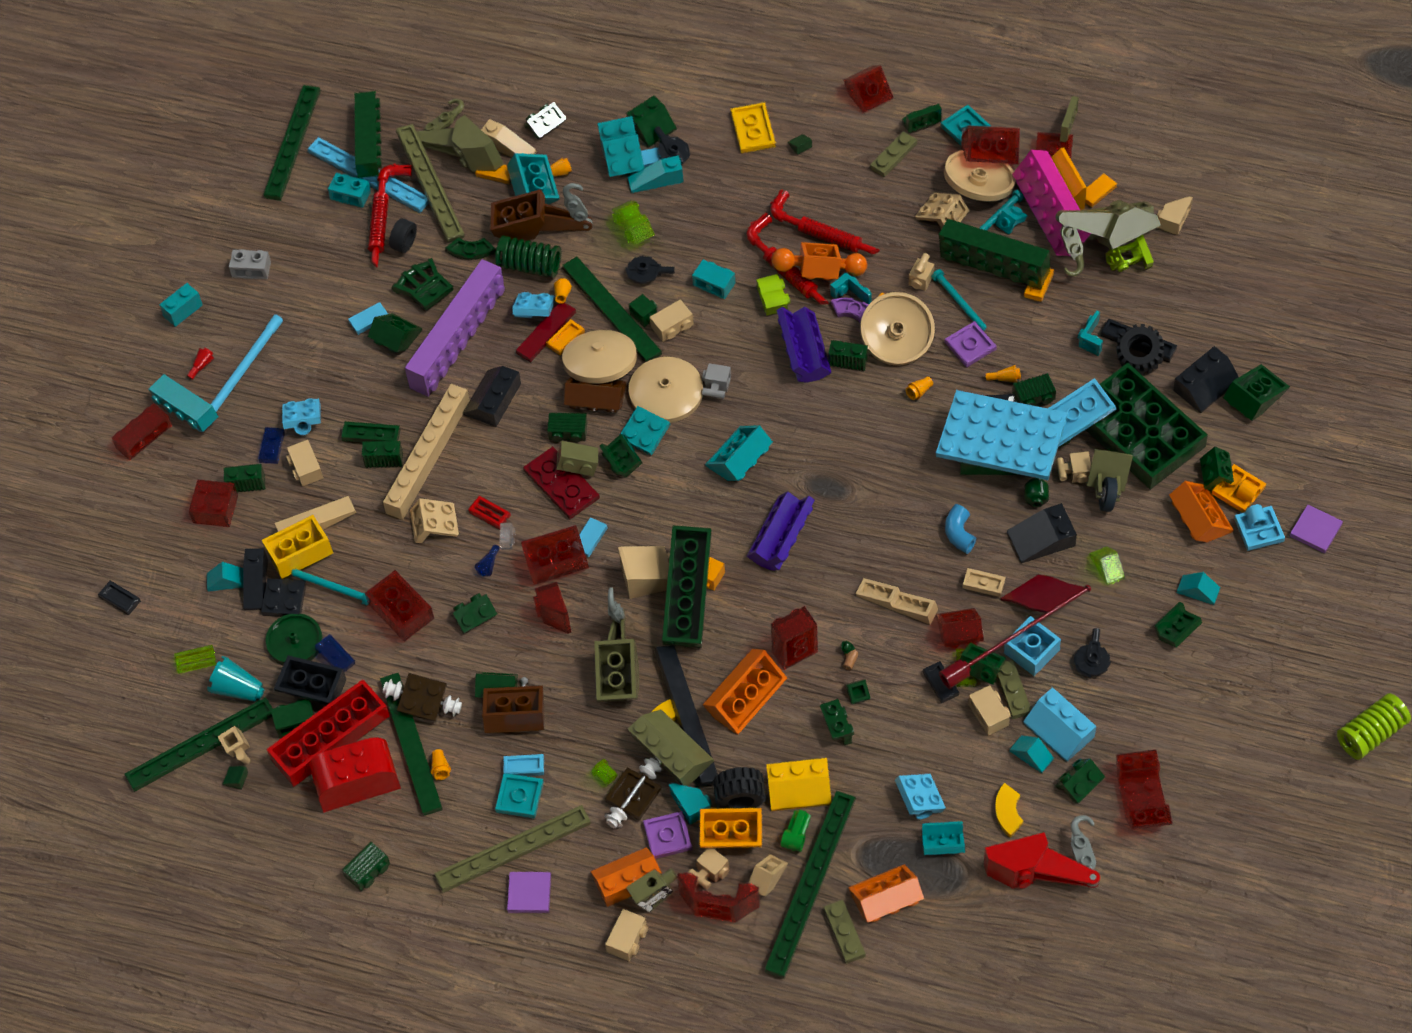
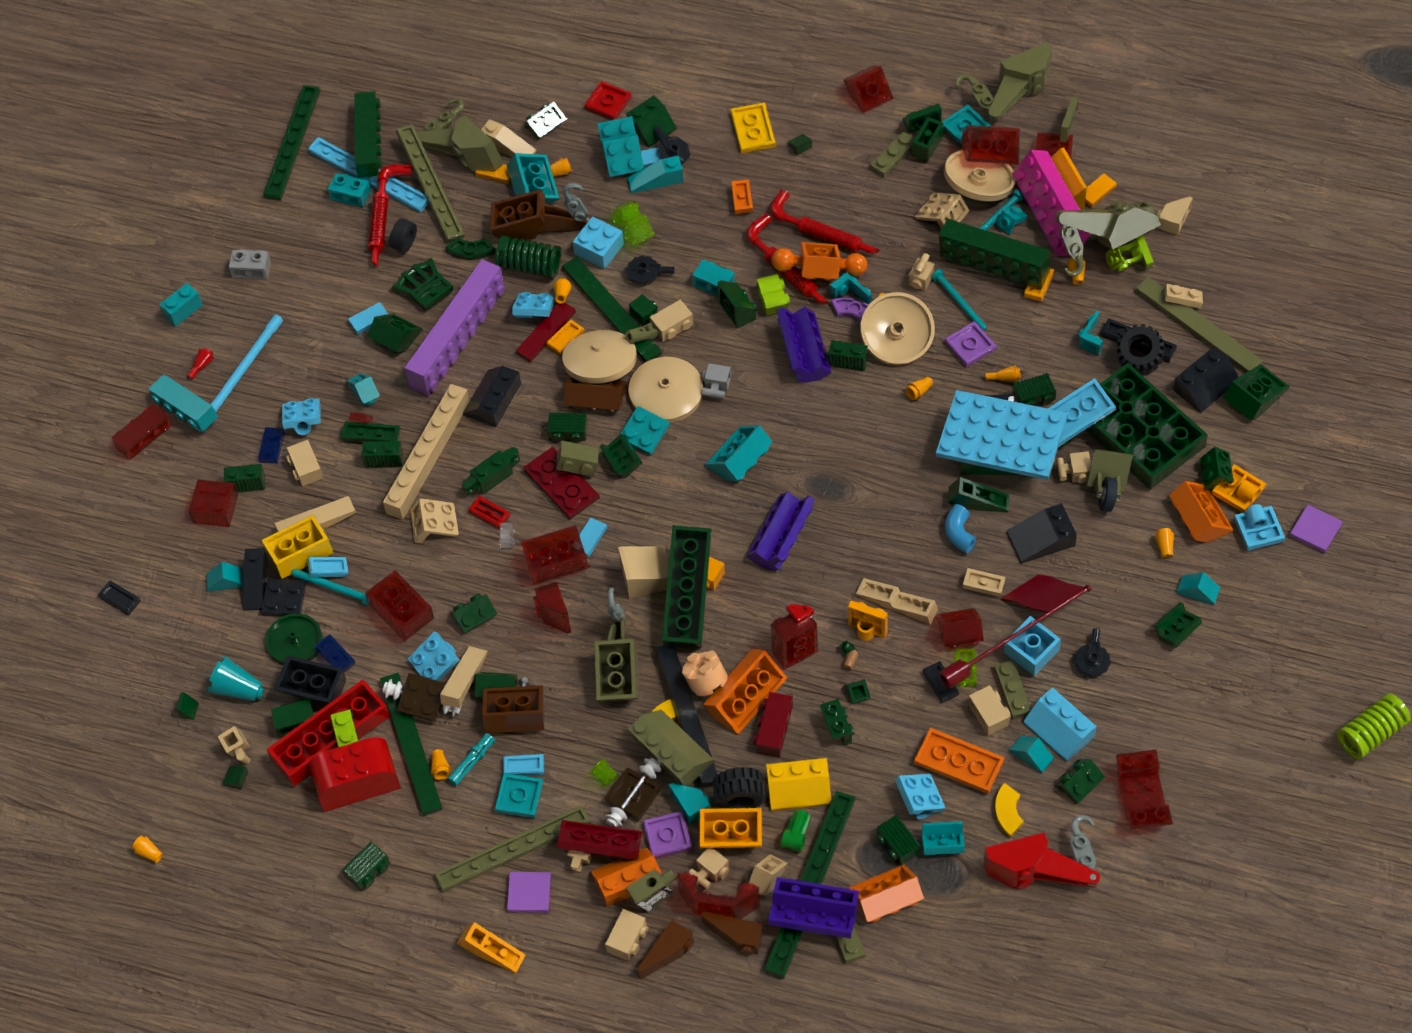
dark green tile [124,697,273,792] -> none
clear neon green tile [174,645,217,674] -> none
clear blue cone [475,545,500,576] -> none
dark green bracket [960,643,1006,685] -> none
dark green head [1024,478,1049,508] -> none
clear neon green slope [1089,546,1125,586] -> none
none -> light orange cone [132,835,163,863]
none -> dark green slope [176,692,199,720]
none -> medium azure tile [307,557,349,577]
none -> lime plate [331,710,358,747]
none -> teal slope [346,372,380,405]
none -> clear red tile [349,412,373,423]
none -> medium azure plate [408,632,460,681]
none -> tan slope [440,646,488,709]
none -> teal pin [447,733,495,786]
none -> light orange slope [457,922,525,973]
none -> dark green hinge [462,447,520,495]
none -> dark red piece [557,820,642,860]
none -> tan tile [568,850,592,872]
none -> medium azure brick [573,216,624,269]
none -> red tile [584,81,632,120]
none -> olive bar [625,323,659,344]
none -> reddish brown slope [637,920,694,979]
none -> light nougat brick [682,650,728,696]
none -> reddish brown slope [701,911,764,955]
none -> dark green slope [717,280,757,329]
none -> orange plate [731,179,753,214]
none -> dark red brick [753,692,793,758]
none -> dark purple brick [768,877,859,939]
none -> red tile [786,604,814,624]
none -> light orange plate [848,600,888,641]
none -> dark green brick [876,815,921,865]
none -> dark green brick [912,117,944,162]
none -> orange plate [914,728,1005,794]
none -> dark green slope [947,477,1010,512]
none -> olive slope [955,42,1052,122]
none -> light orange cone [1067,257,1086,285]
none -> olive tile [1136,277,1263,373]
none -> light orange cone [1155,528,1174,558]
none -> tan plate [1164,284,1203,309]

